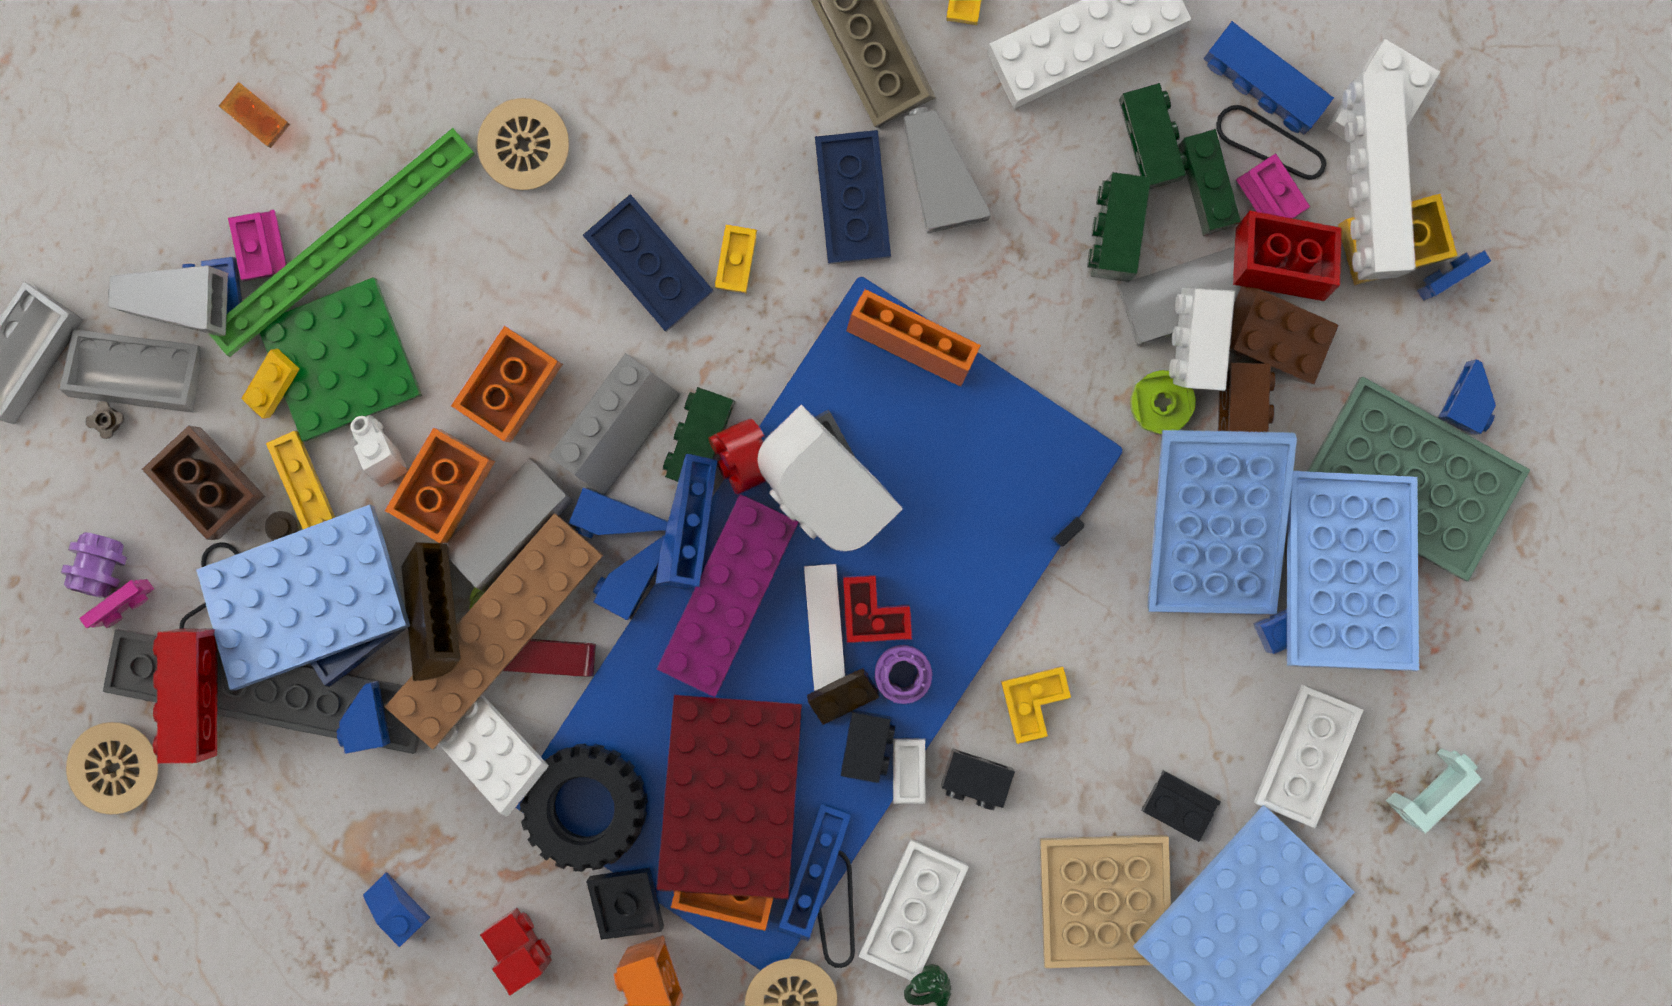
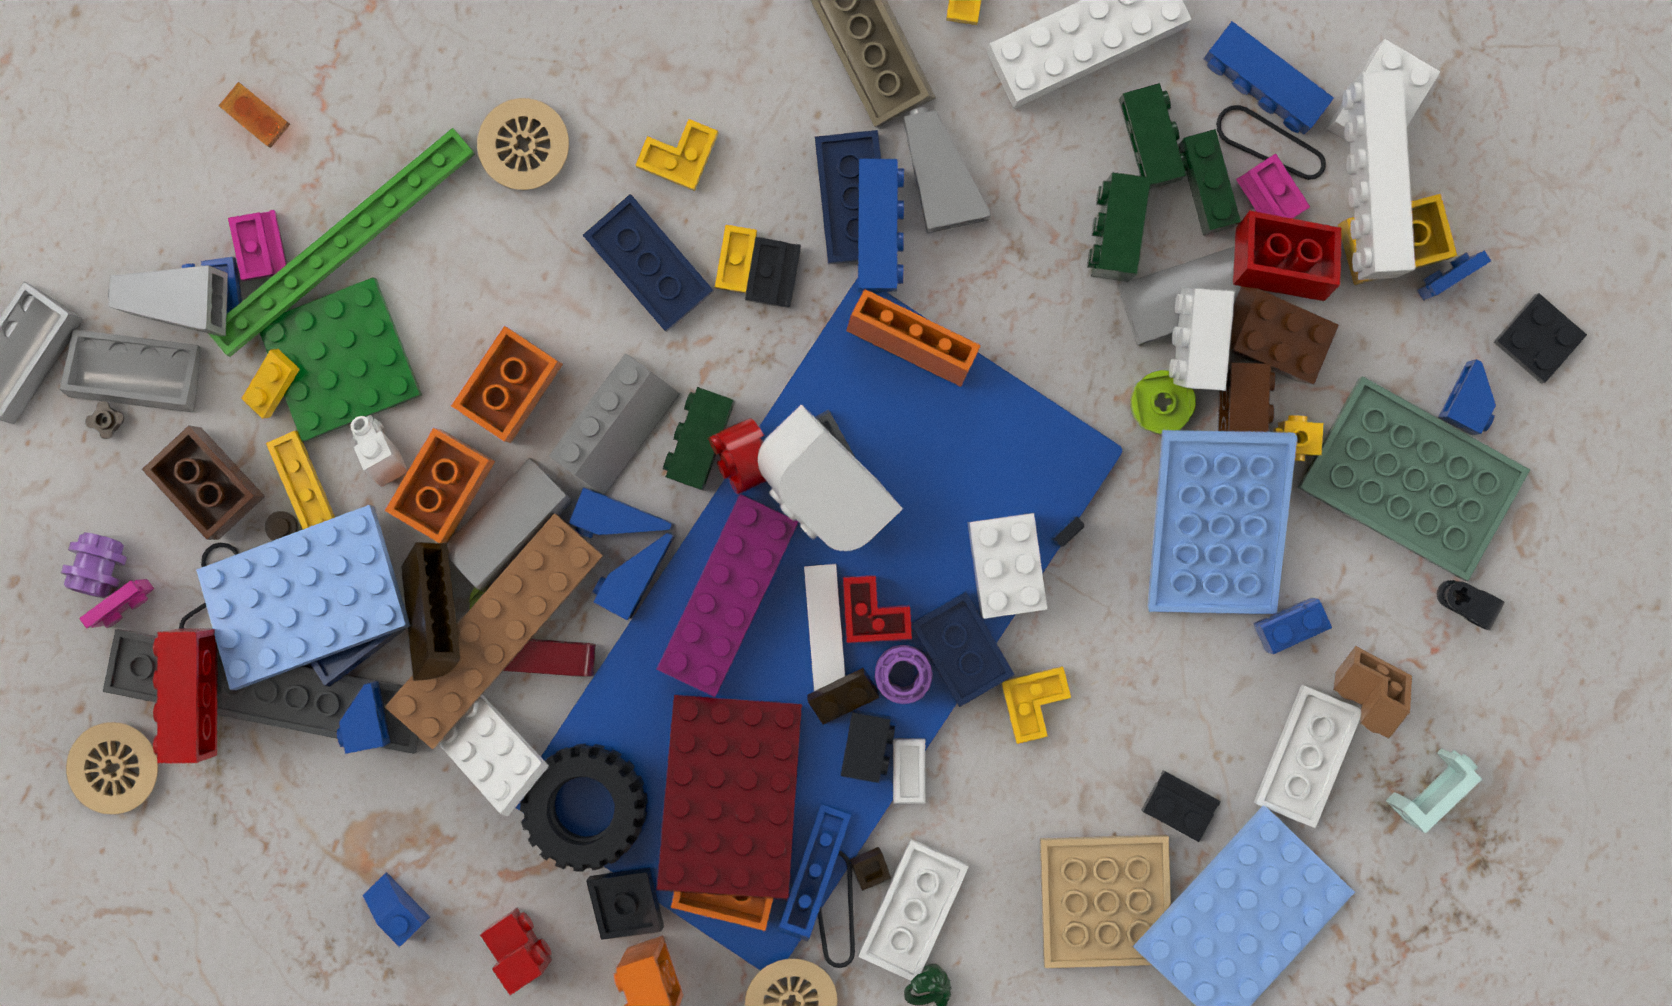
blue slope [655,454,717,590] -> none
black brick [941,748,1015,810] -> none
light blue plate [1287,471,1419,671] -> none
none -> yellow plate [635,119,719,191]
none -> black plate [745,237,801,308]
none -> dark brown plate [849,847,891,891]
none -> blue brick [858,159,904,292]
none -> dark blue plate [911,591,1015,707]
none -> white brick [967,513,1048,619]
none -> yellow brick [1273,415,1324,461]
none -> medium nougat brick [1333,646,1412,739]
none -> black piece [1437,580,1505,631]
none -> black plate [1494,293,1587,384]

